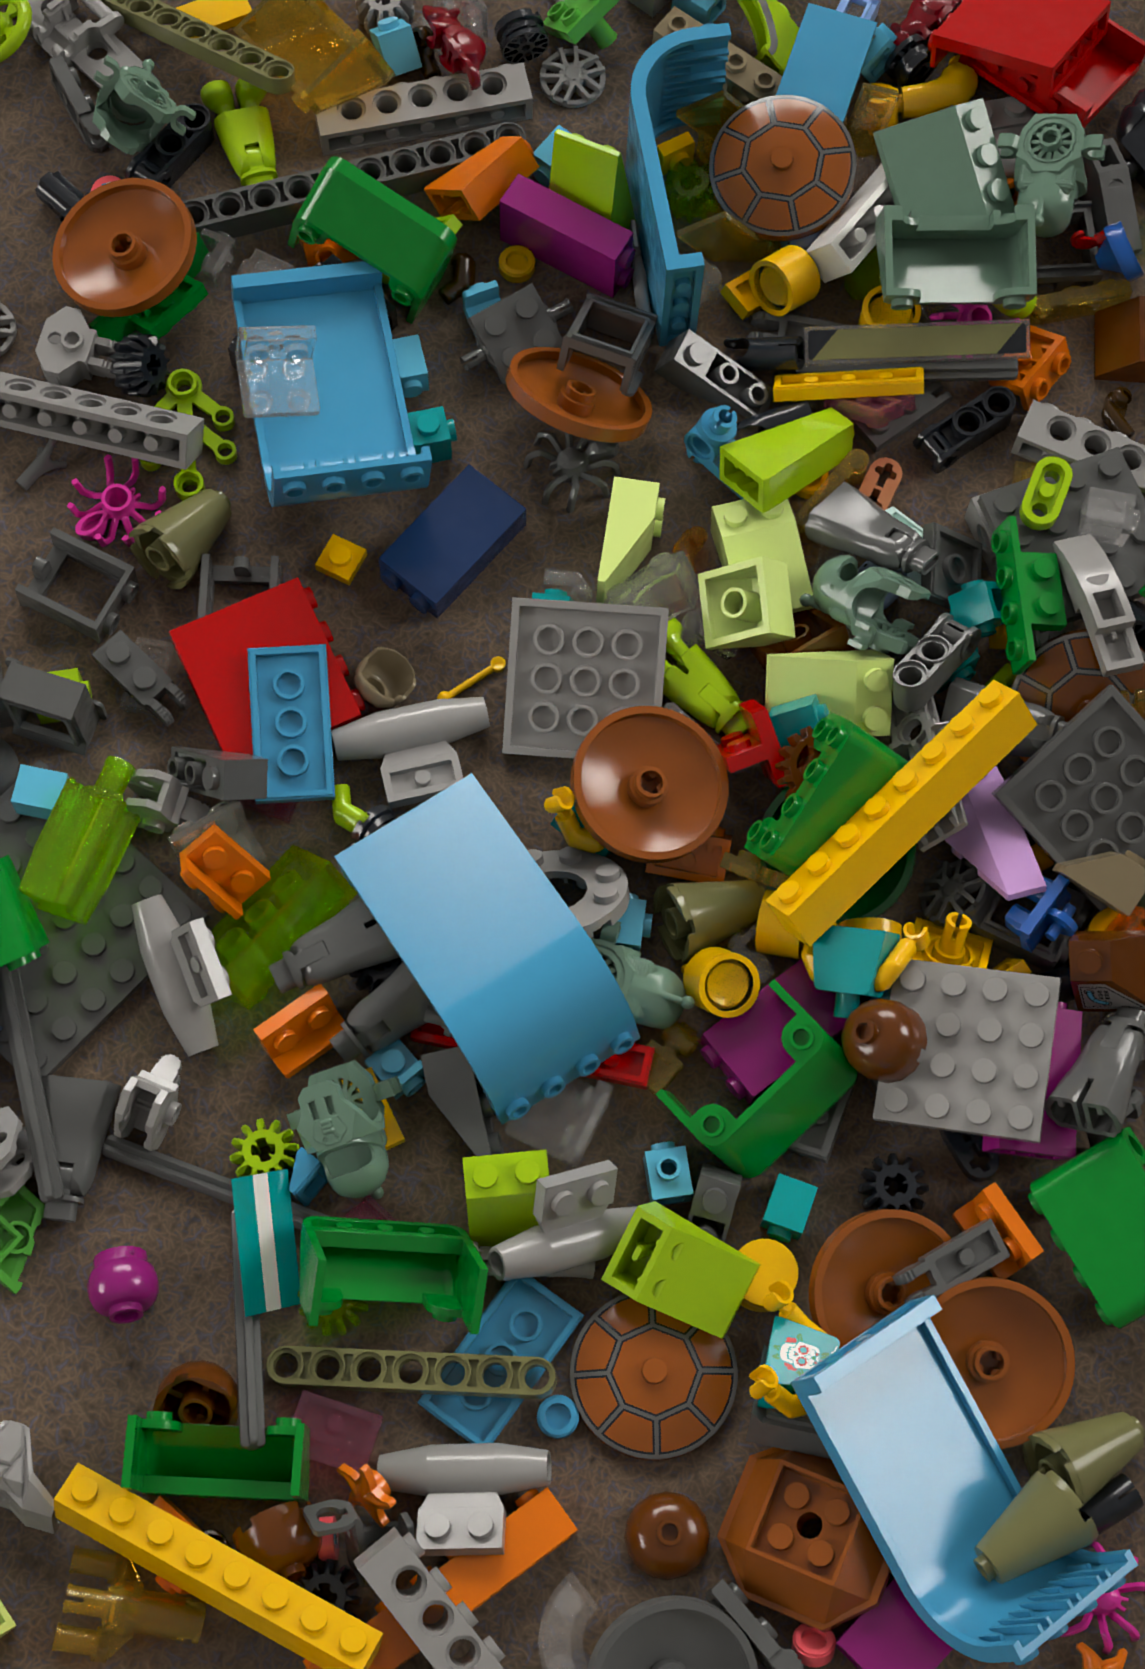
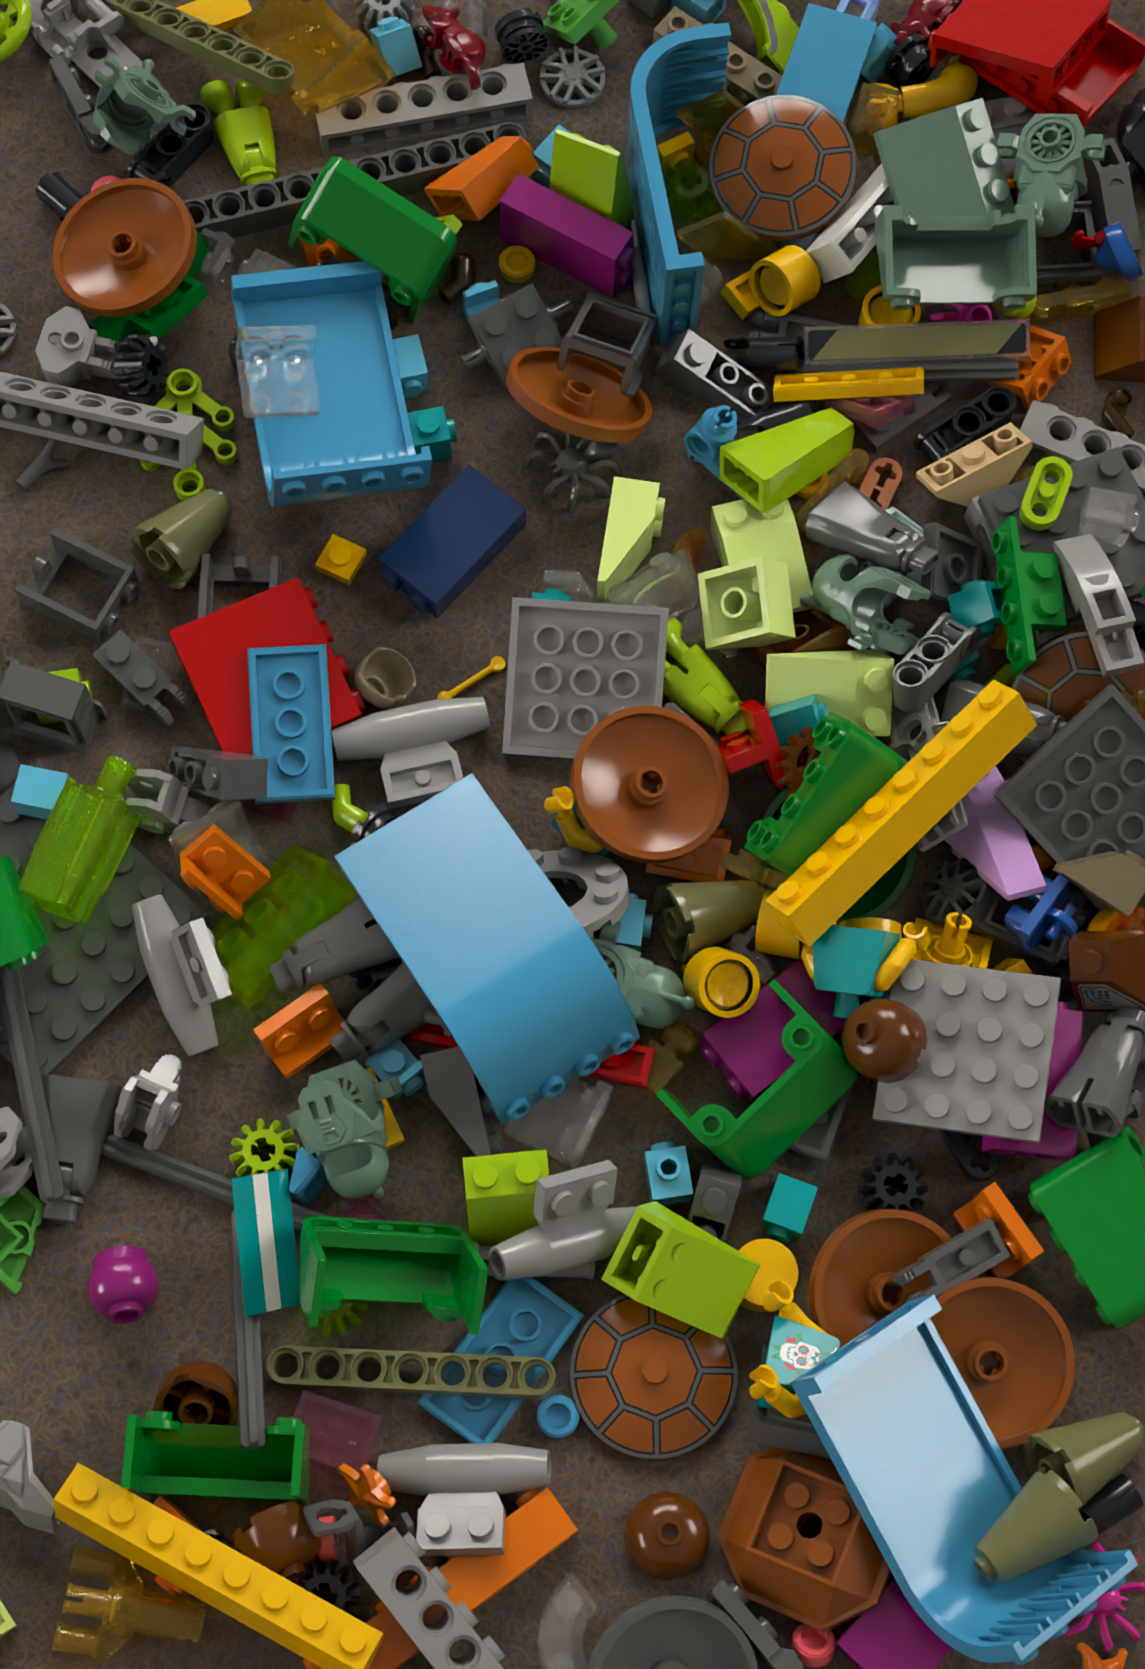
dark pink animal [67,454,166,547] -> none
none -> tan slope [916,422,1032,507]

